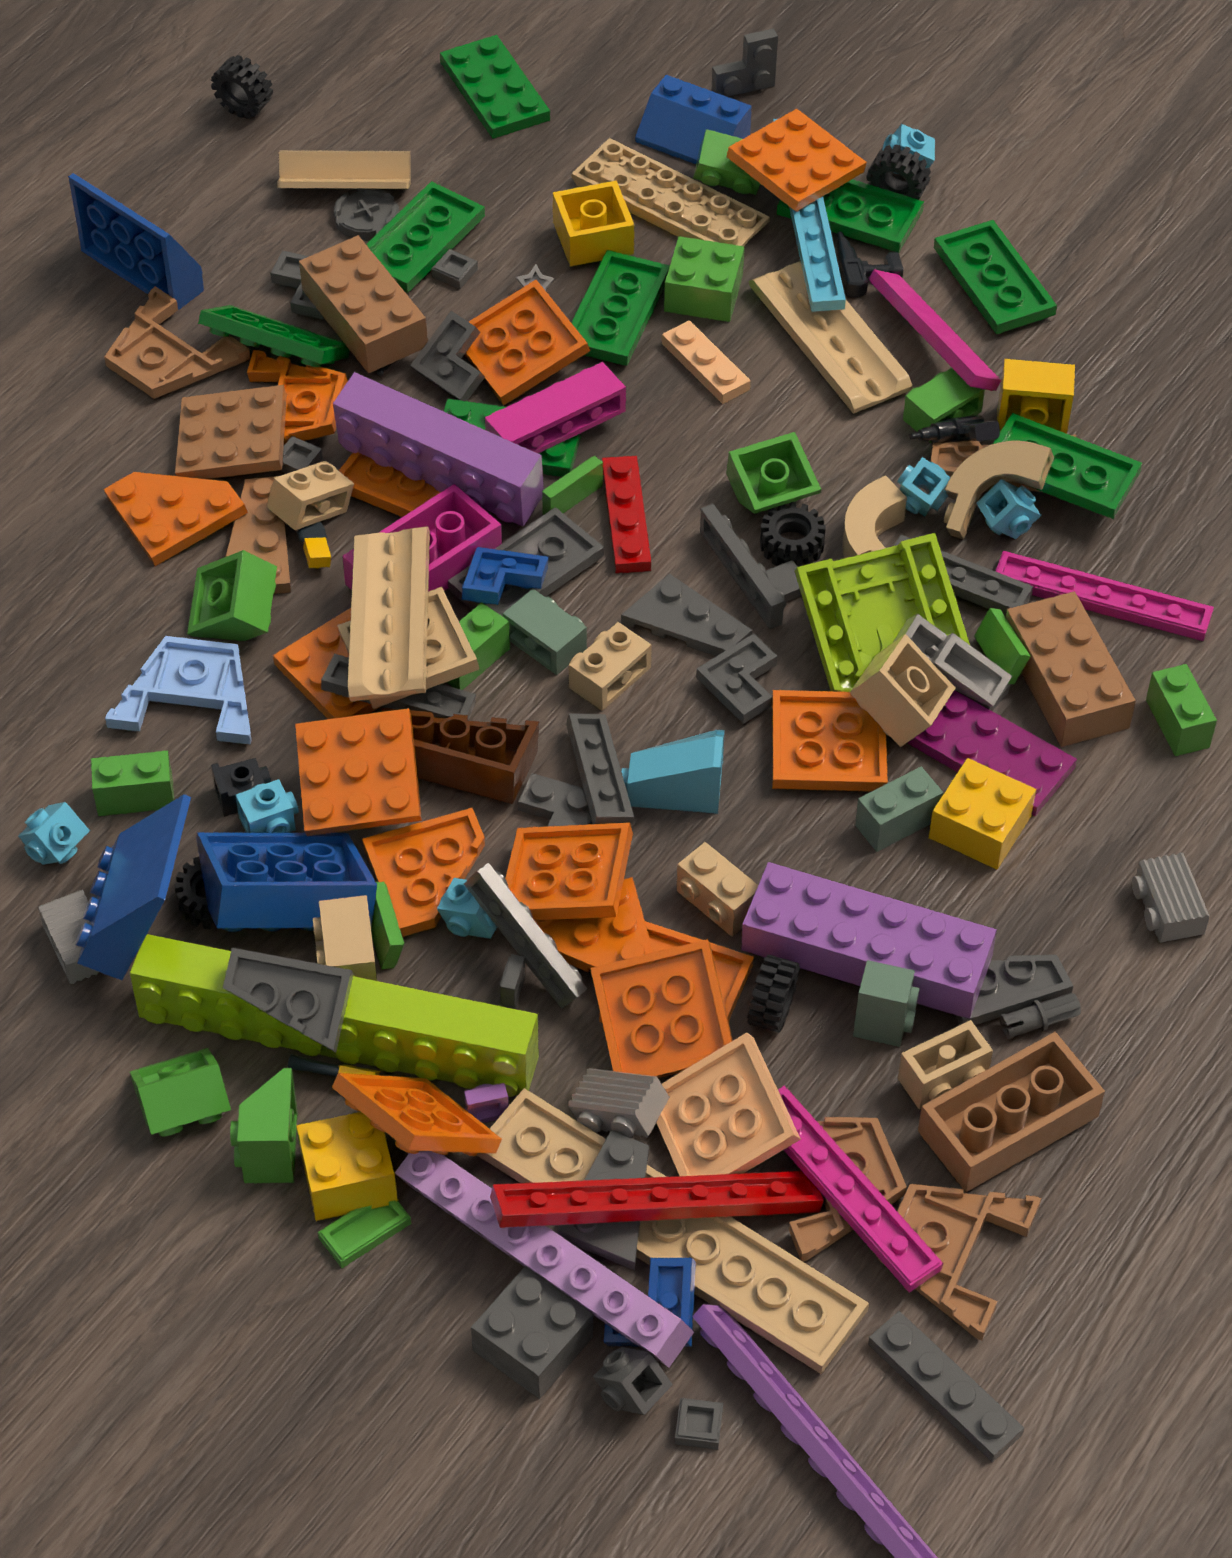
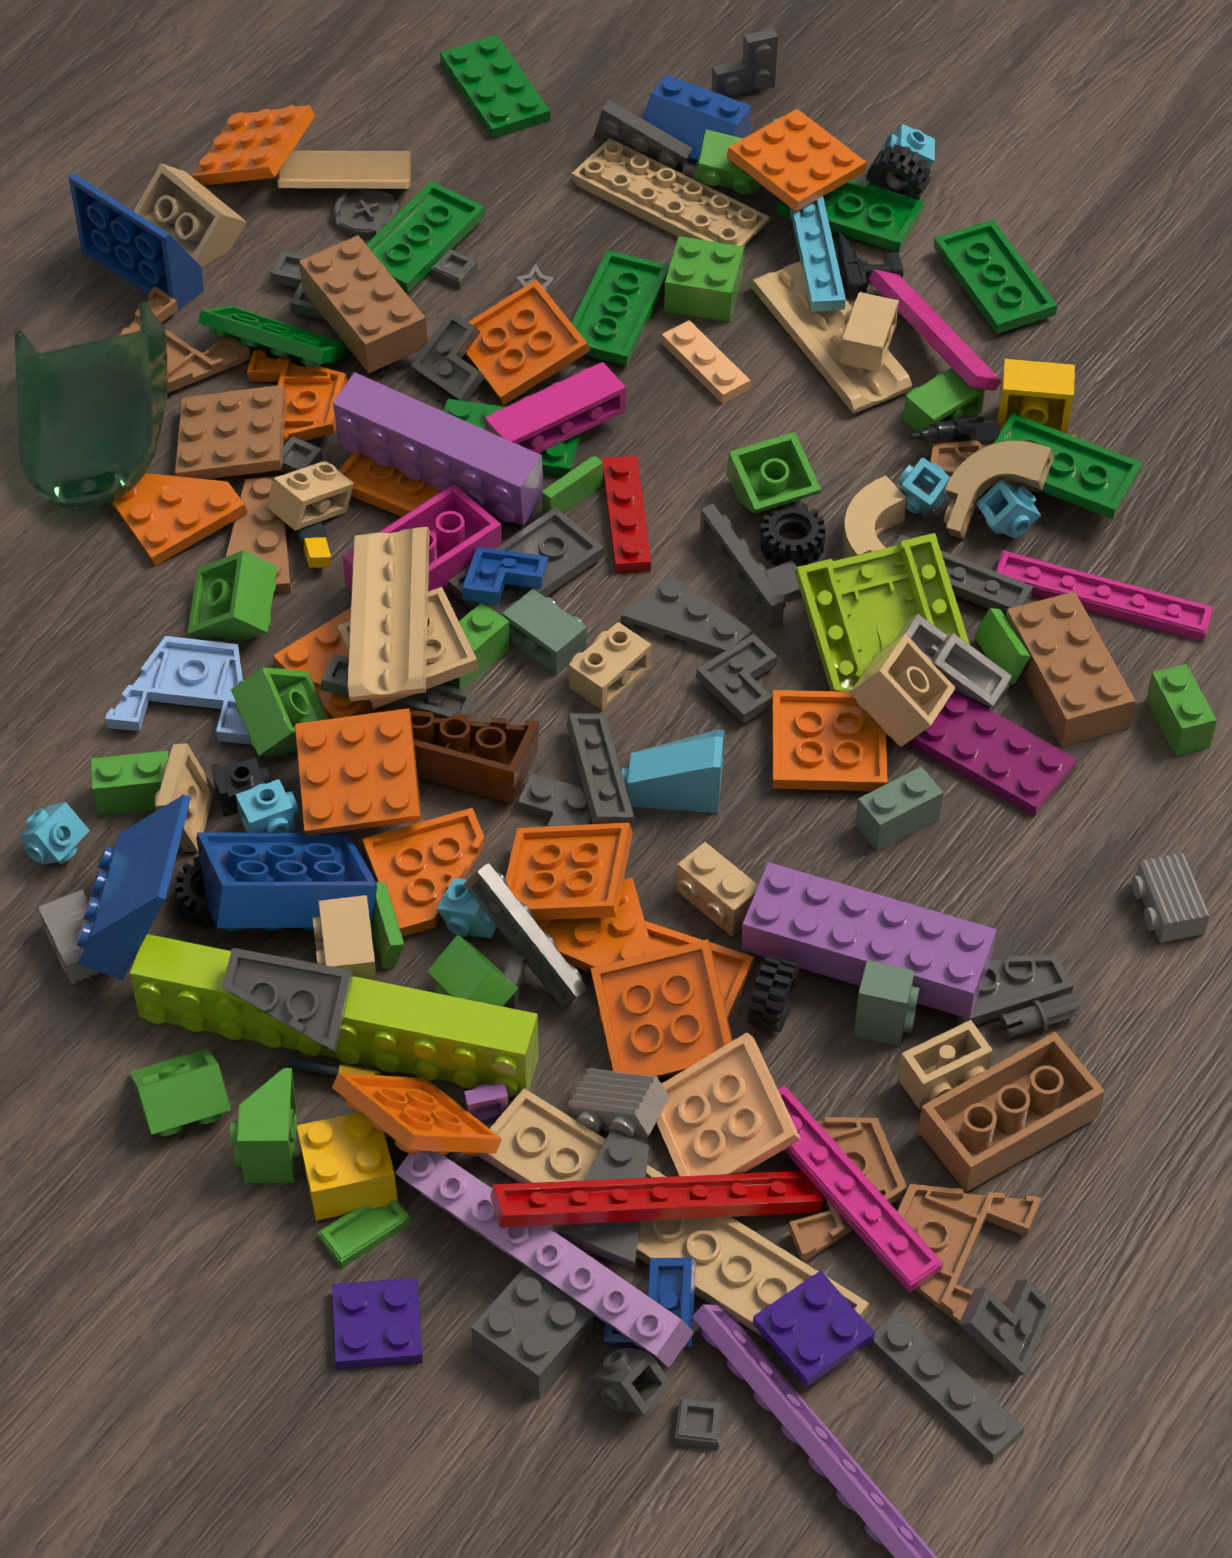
black tyre [211,55,273,119] -> none
yellow brick [553,180,635,266] -> none
yellow brick [929,758,1036,870] -> none
none -> clear green windscreen [14,302,168,510]
none -> tan slope [134,163,247,268]
none -> tan plate [155,743,215,852]
none -> orange plate [192,105,315,186]
none -> bright green slope [231,667,329,757]
none -> dark purple plate [332,1278,423,1369]
none -> bright green brick [427,935,518,1007]
none -> dark grey wing [593,99,693,172]
none -> dark purple plate [753,1270,875,1388]
none -> tan brick [836,292,899,372]
none -> dark grey plate [959,1279,1054,1376]

